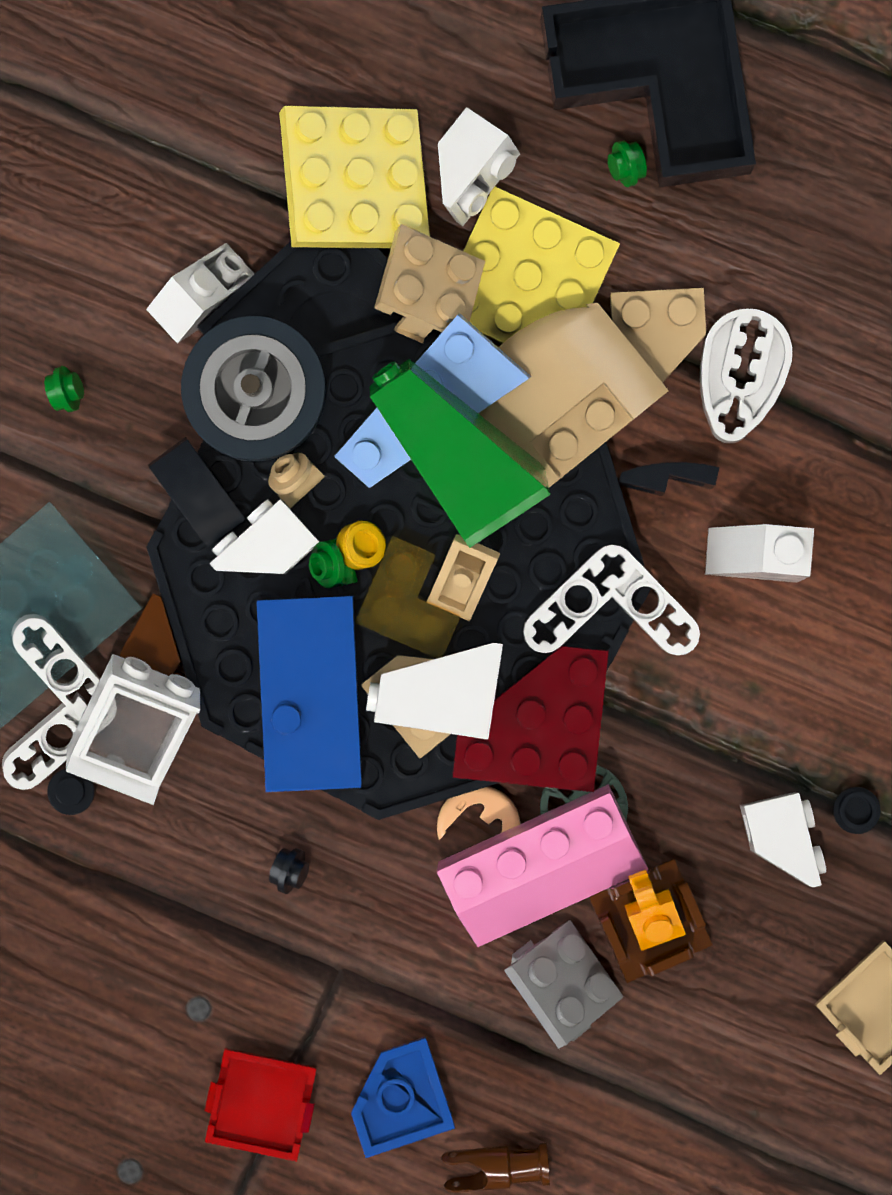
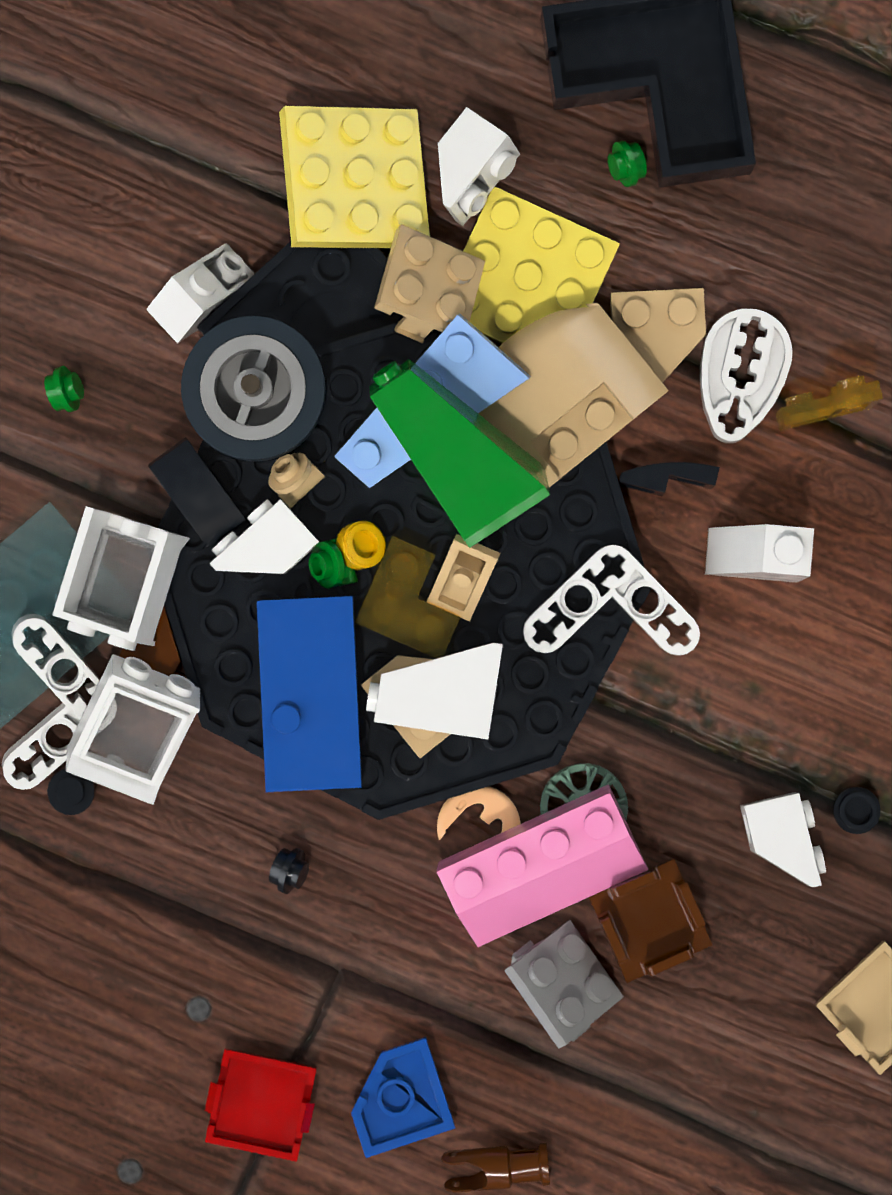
dark red plate [453,646,609,792] -> none
light orange plate [624,870,686,951] -> none
none -> window [52,506,190,651]
none -> clear yellow plate [776,376,883,431]

